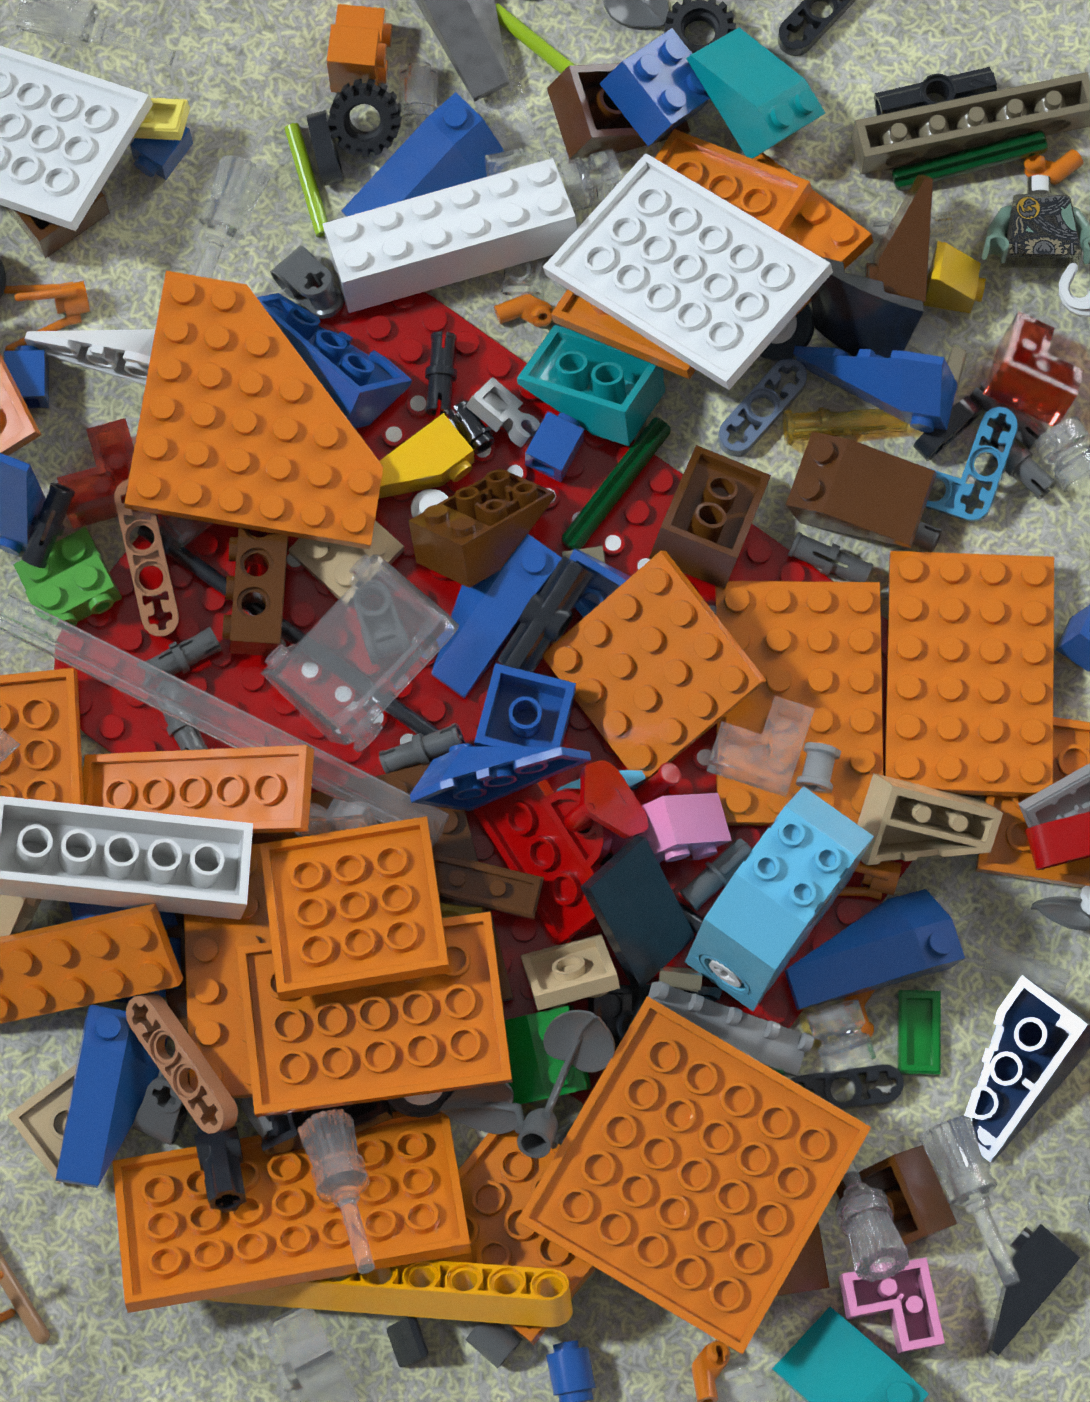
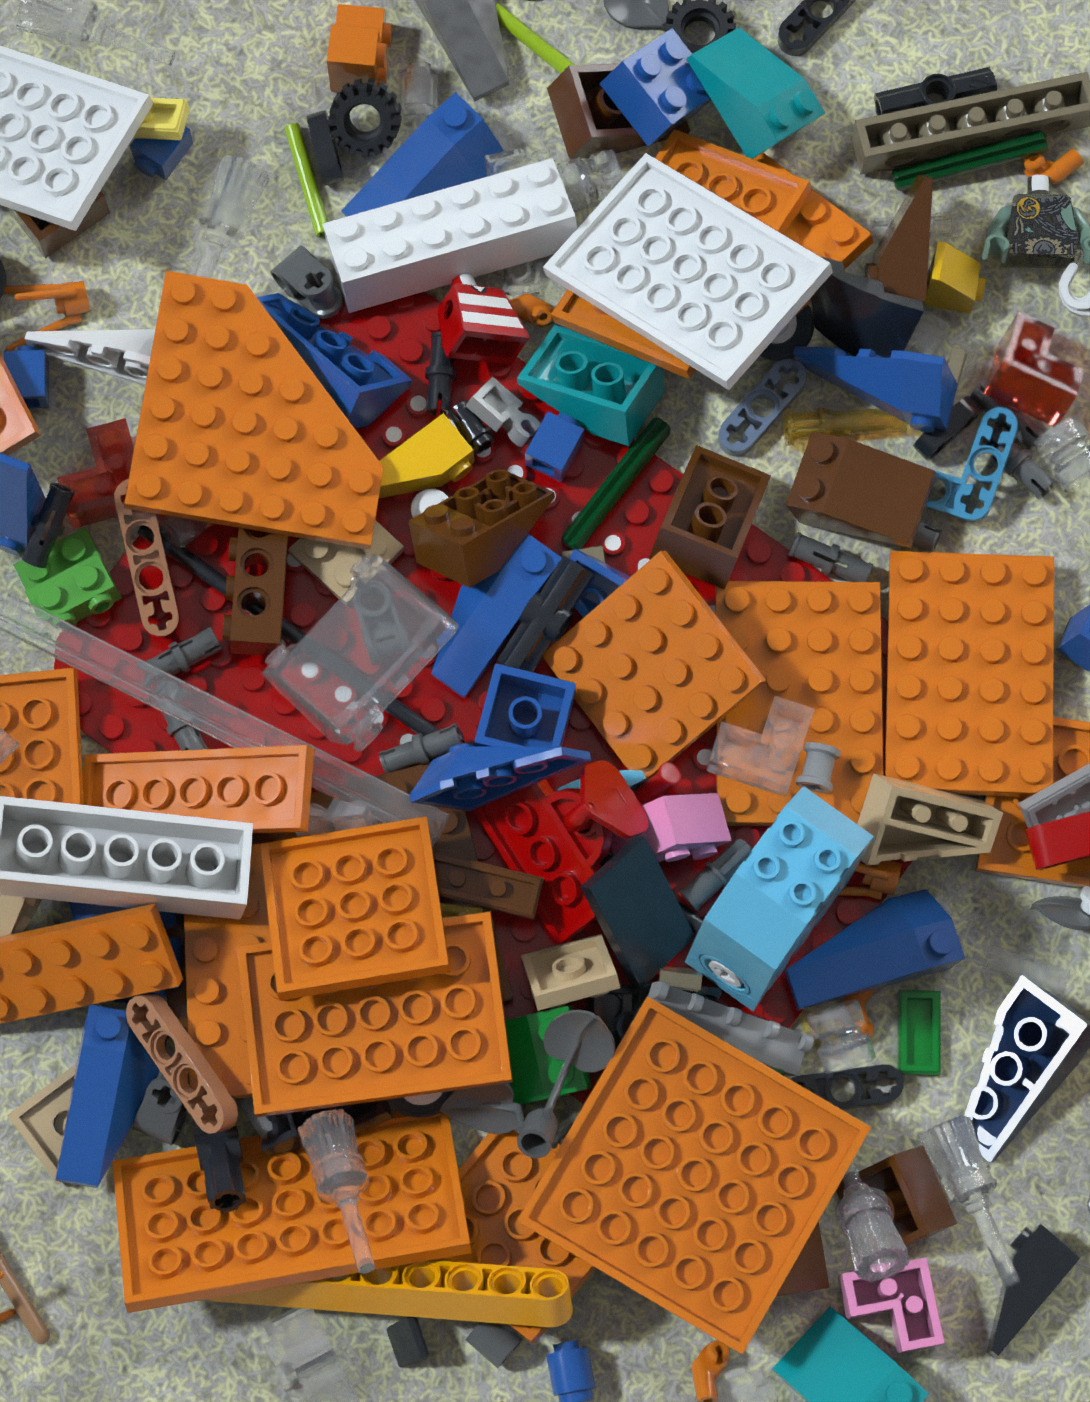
none -> red torso [437,273,530,365]

